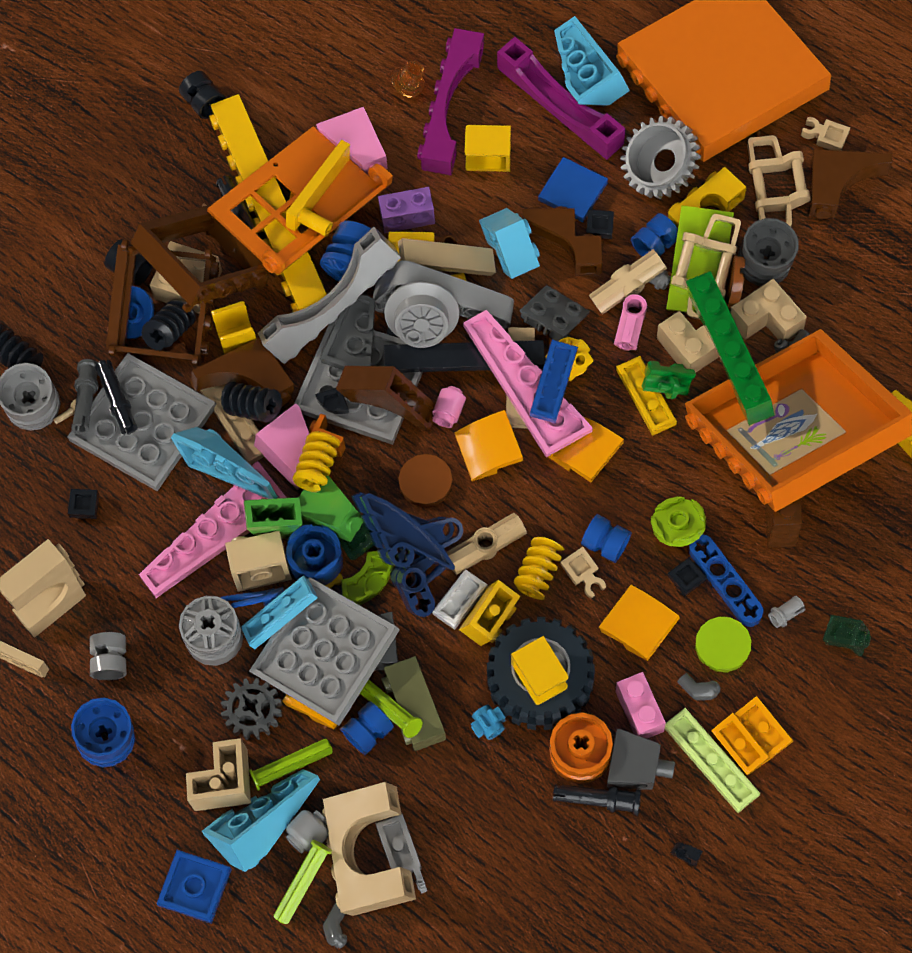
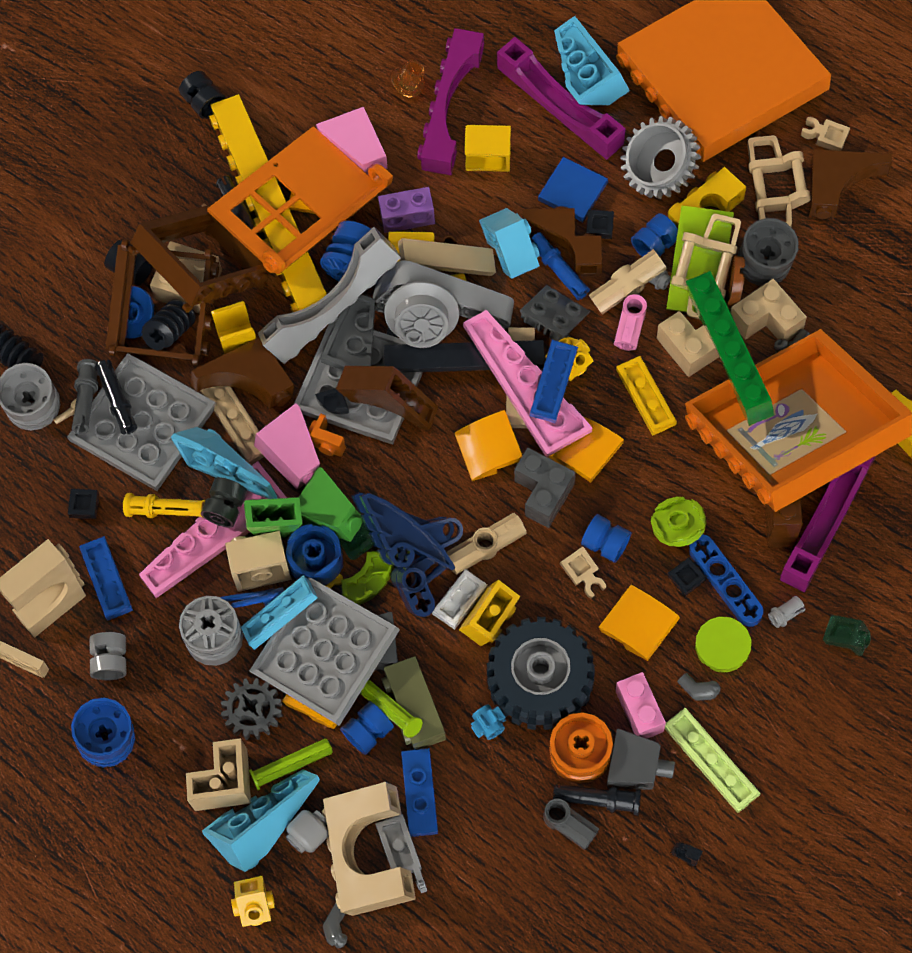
blue tile [156,850,232,924] -> none
black piece [221,381,282,423] -> none
lime axle [274,840,332,924] -> none
yellow piece [286,140,350,236] -> none
yellow piece [292,431,341,492] -> none
dark orange tile [398,454,453,508] -> none
bright pink brick [432,386,466,428] -> none
yellow piece [511,636,568,705] -> none
yellow piece [514,537,565,600] -> none
green hips [642,361,696,399] -> none
light orange slope [711,696,793,776] -> none
none -> blue plate [79,536,133,621]
none -> yellow pin [123,493,206,518]
none -> pearl dark grey wheel [200,477,247,528]
none -> yellow brick [231,876,275,927]
none -> blue plate [401,748,438,837]
none -> dark grey brick [514,448,576,528]
none -> blue pin [531,232,590,300]
none -> dark grey piece [543,799,599,850]
none -> magenta arch [780,456,876,593]

